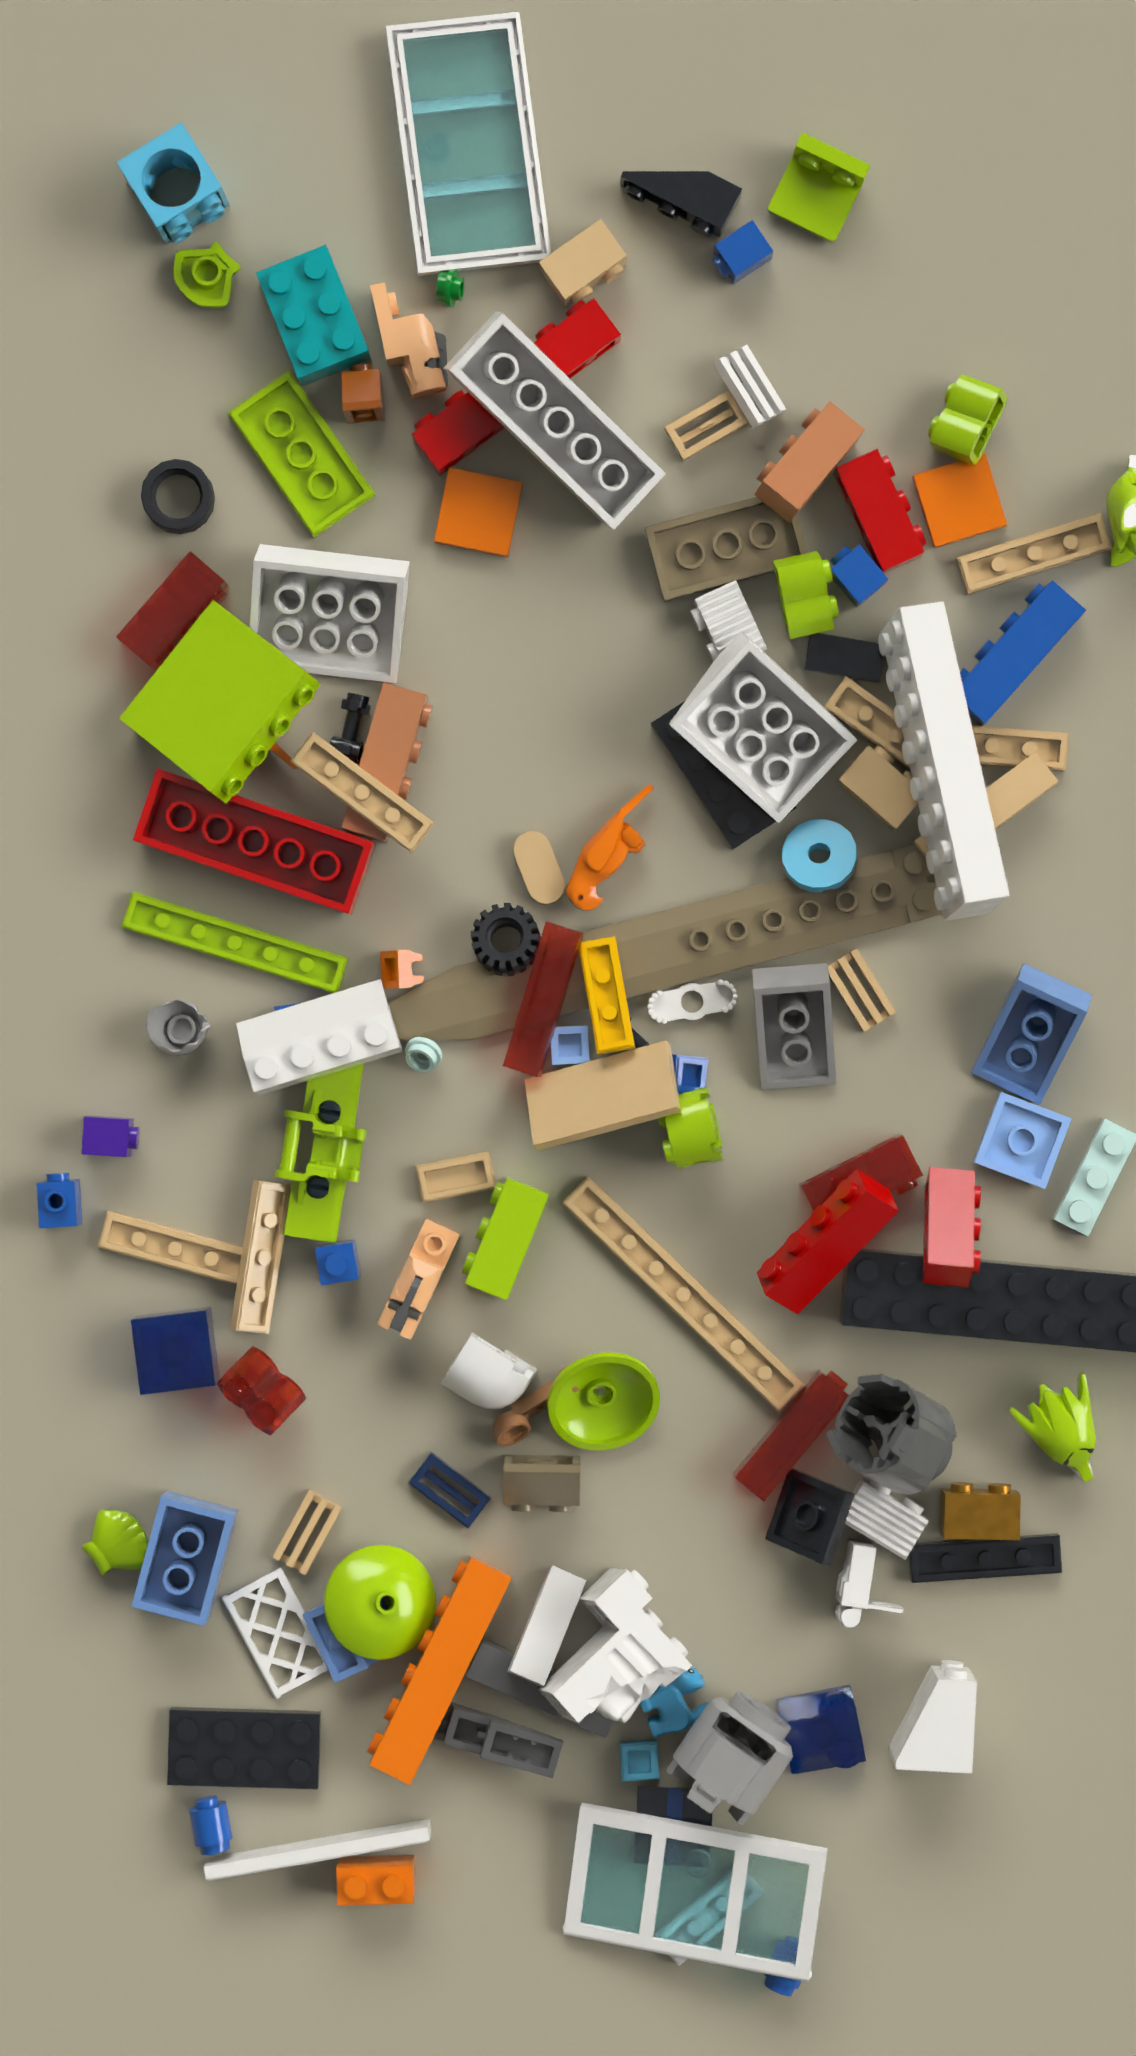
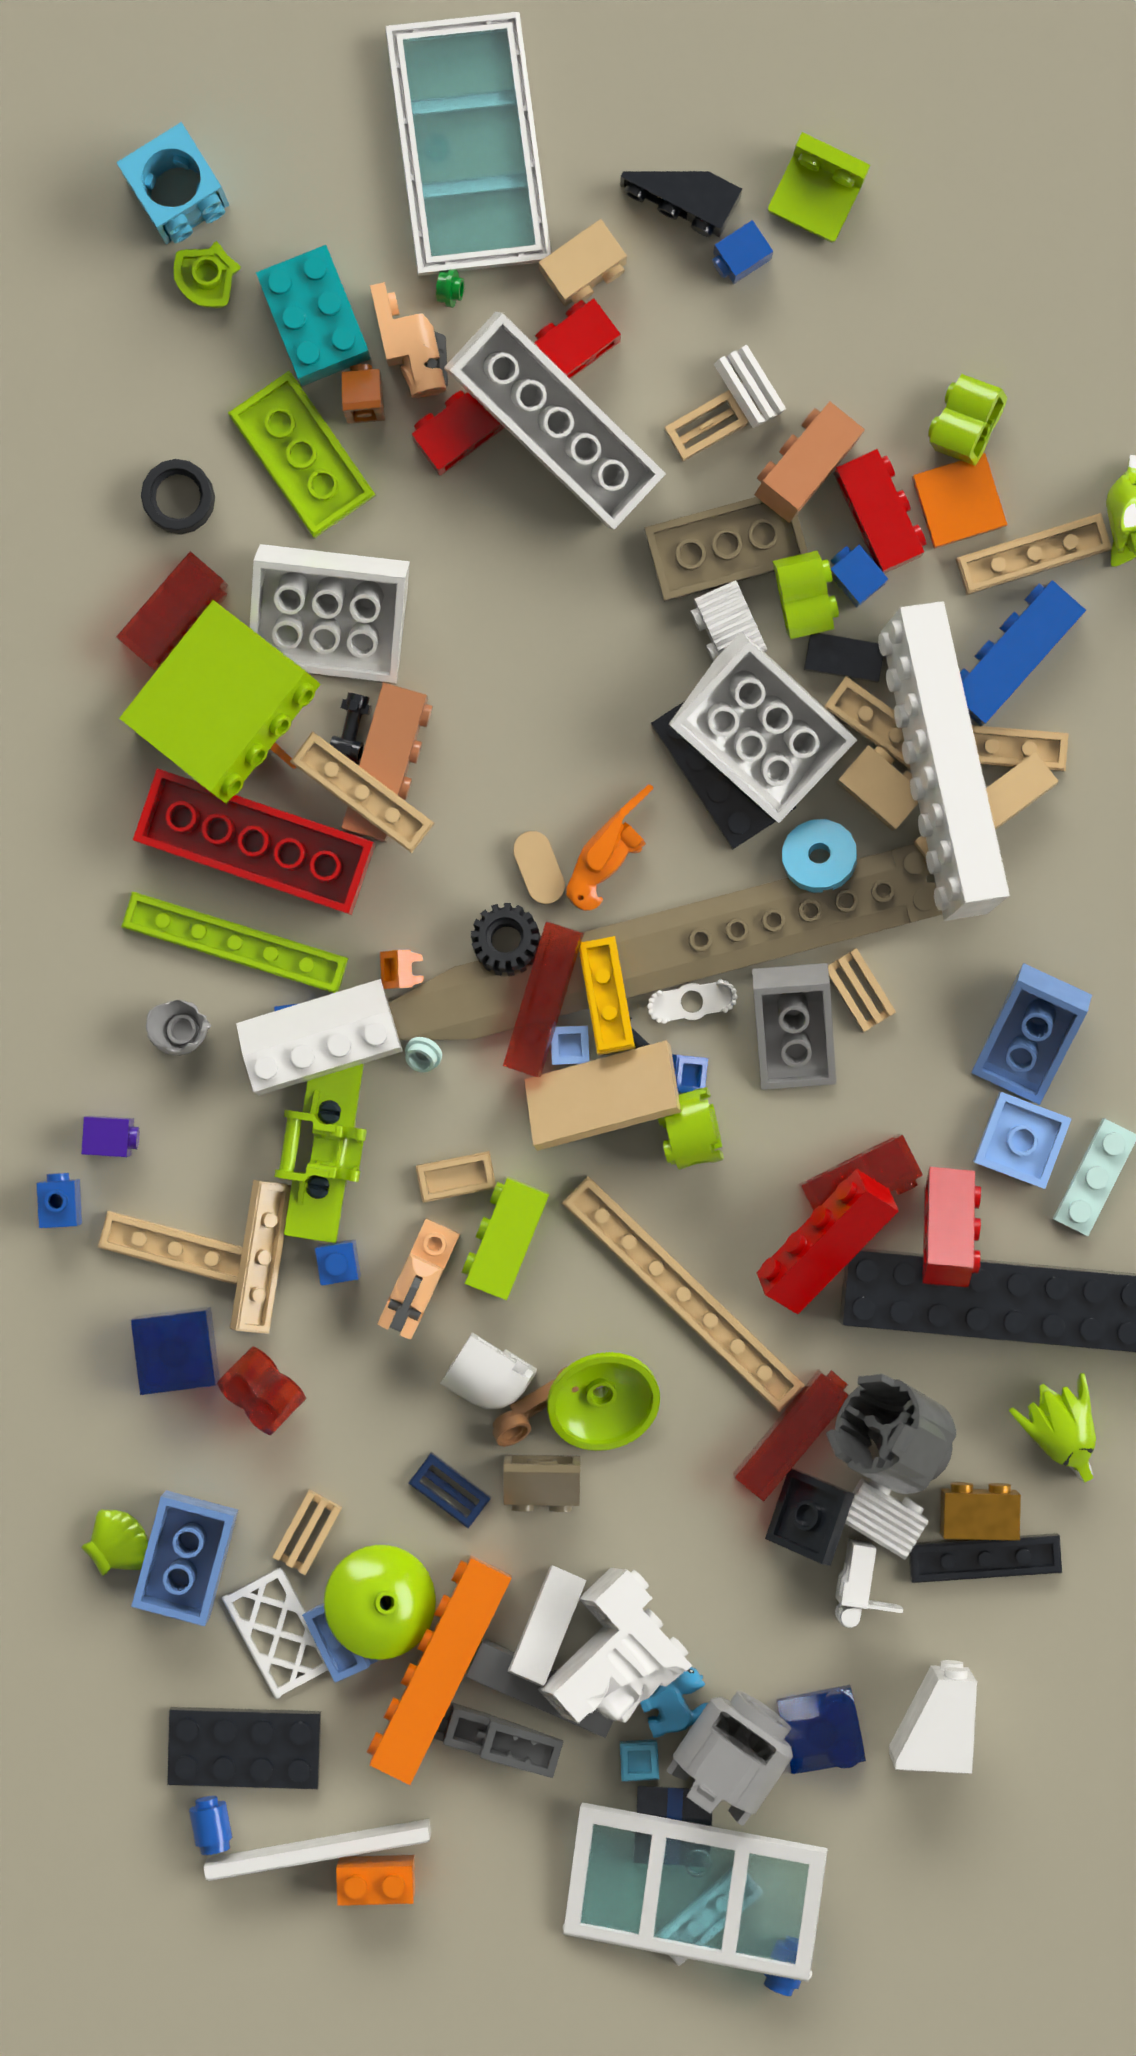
orange tile [434,467,523,558] -> none

